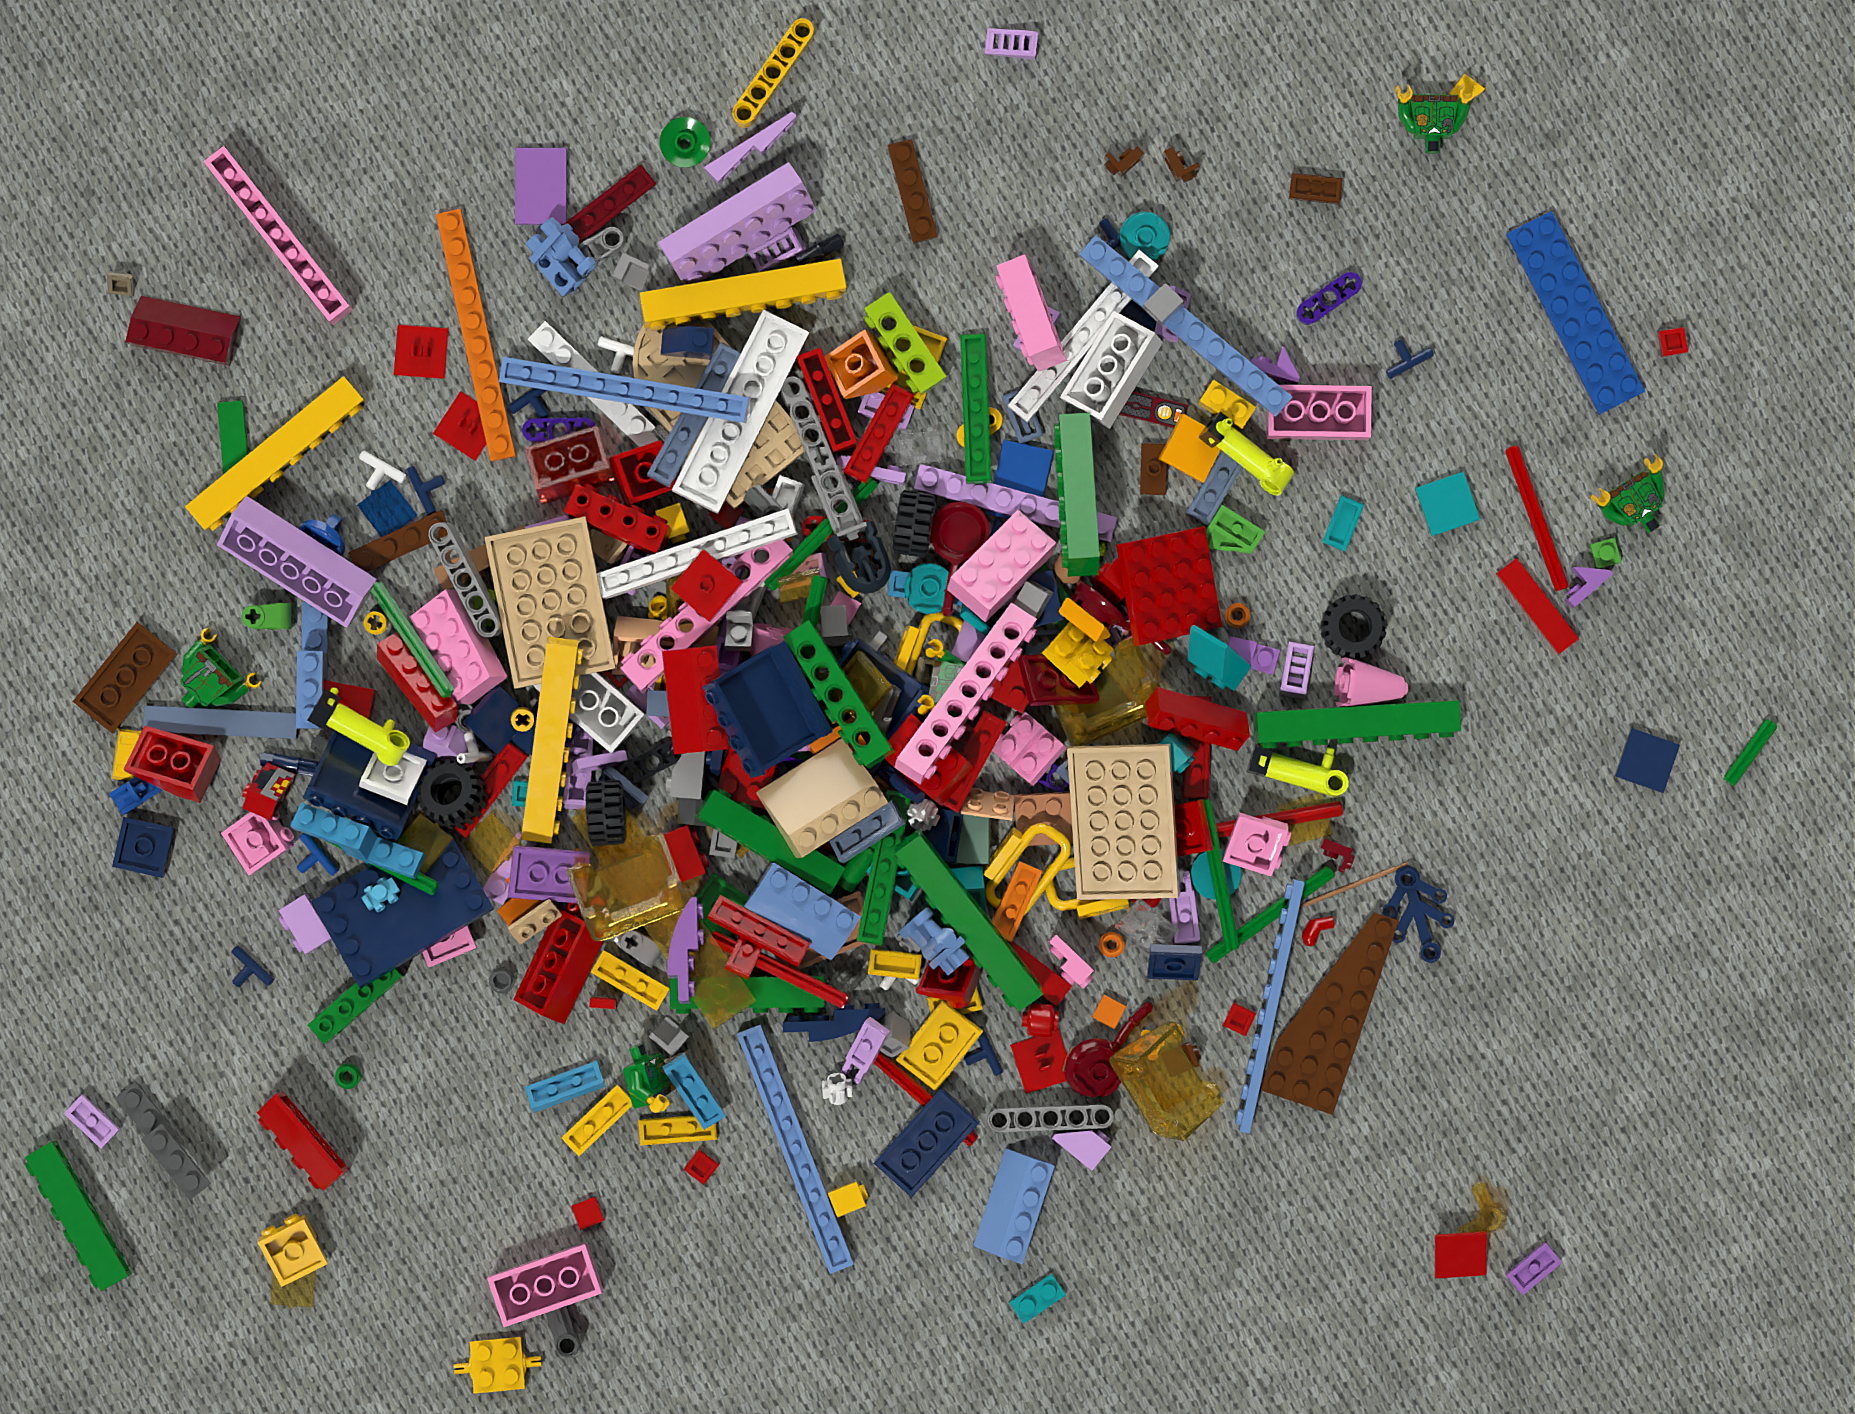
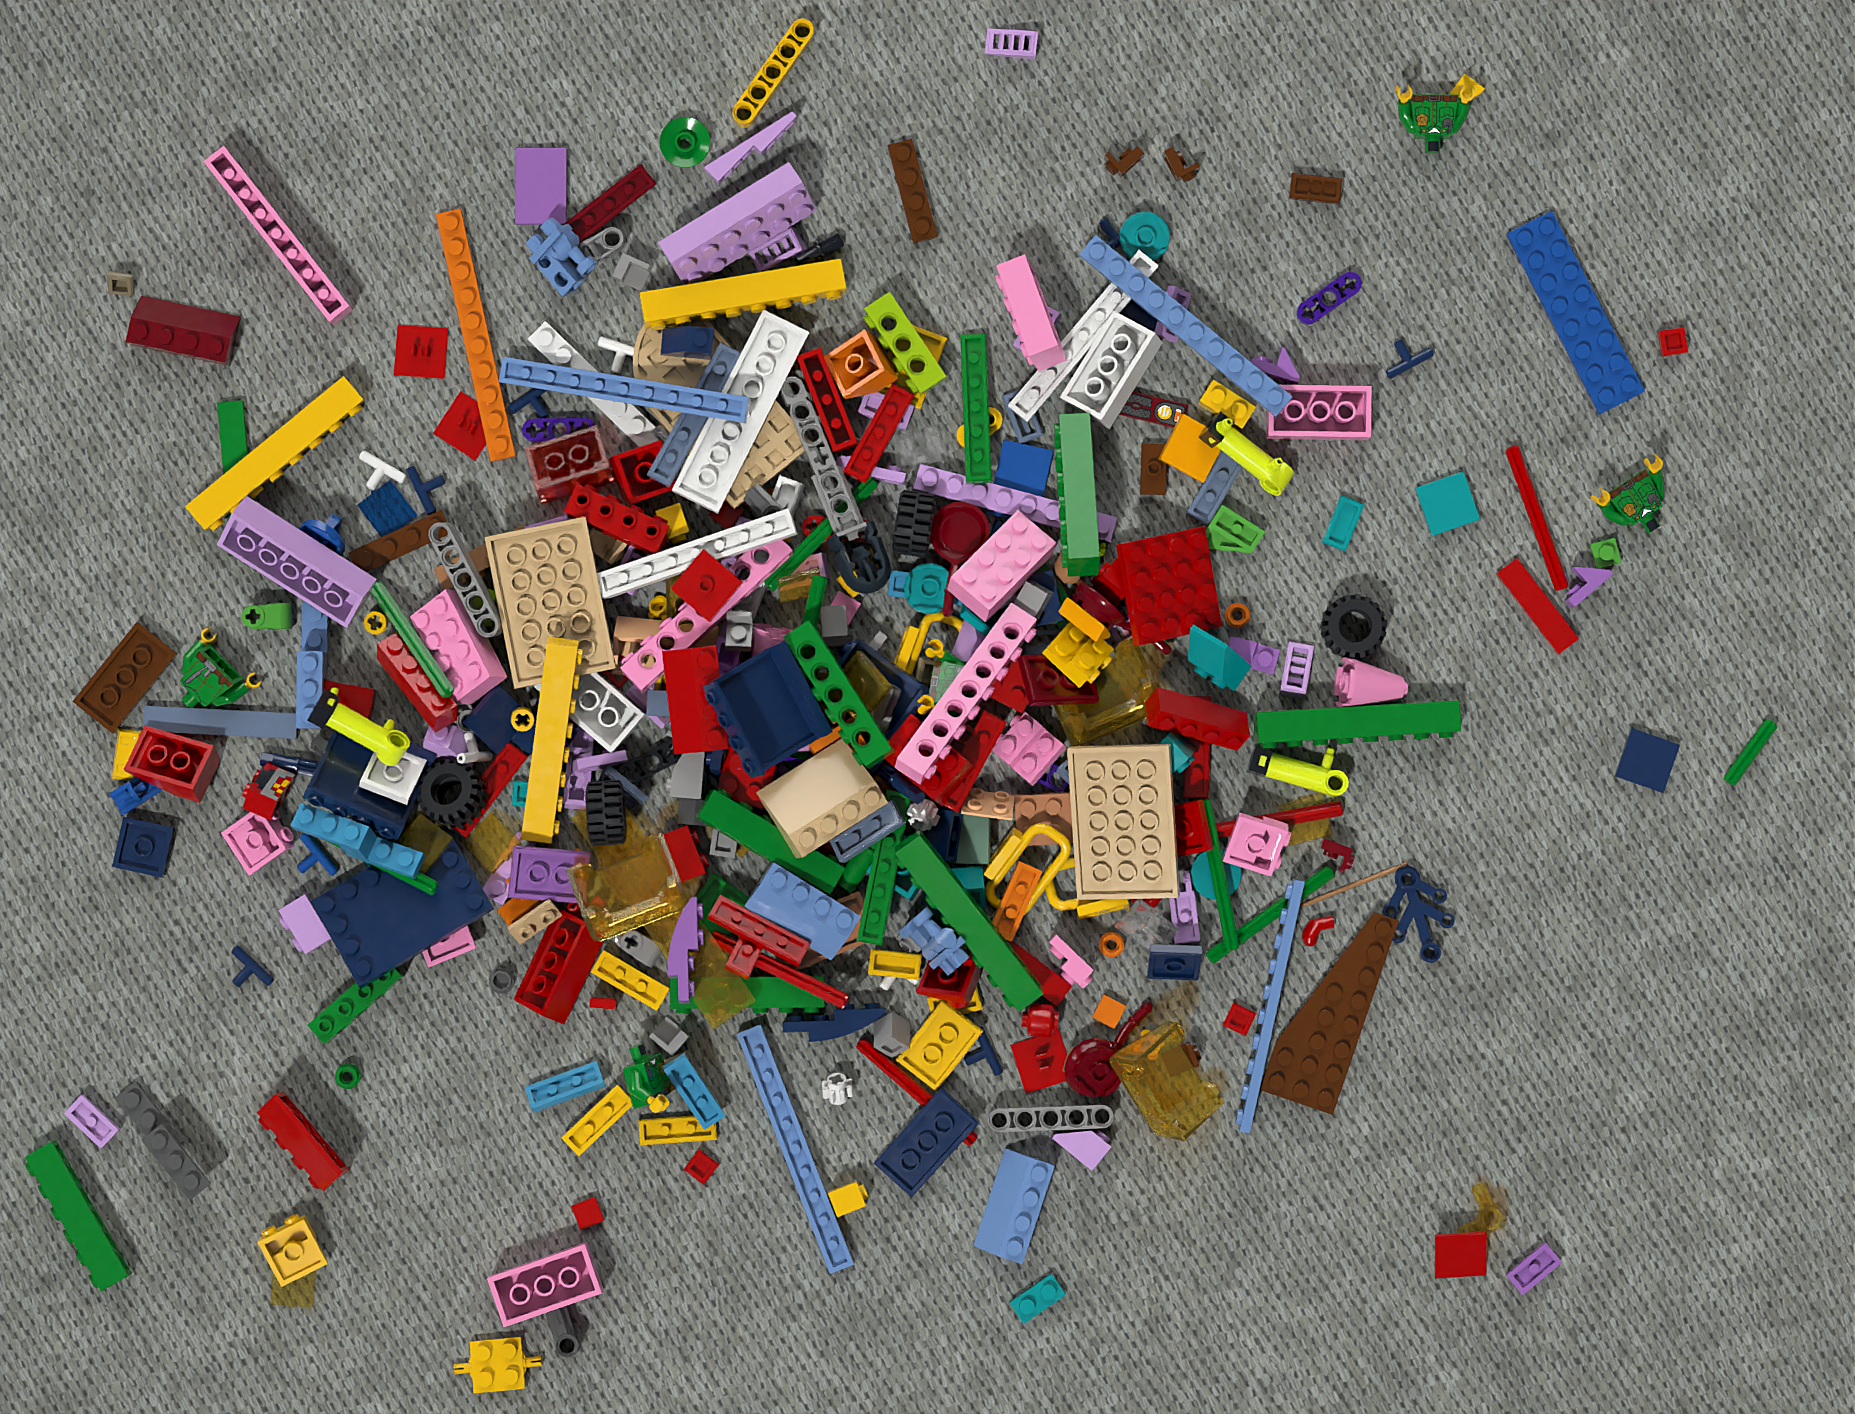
medium azure piece [361,877,400,912] -> none
lavender hinge [841,1017,890,1085] -> none
light grey panel [1143,284,1184,326] -> none

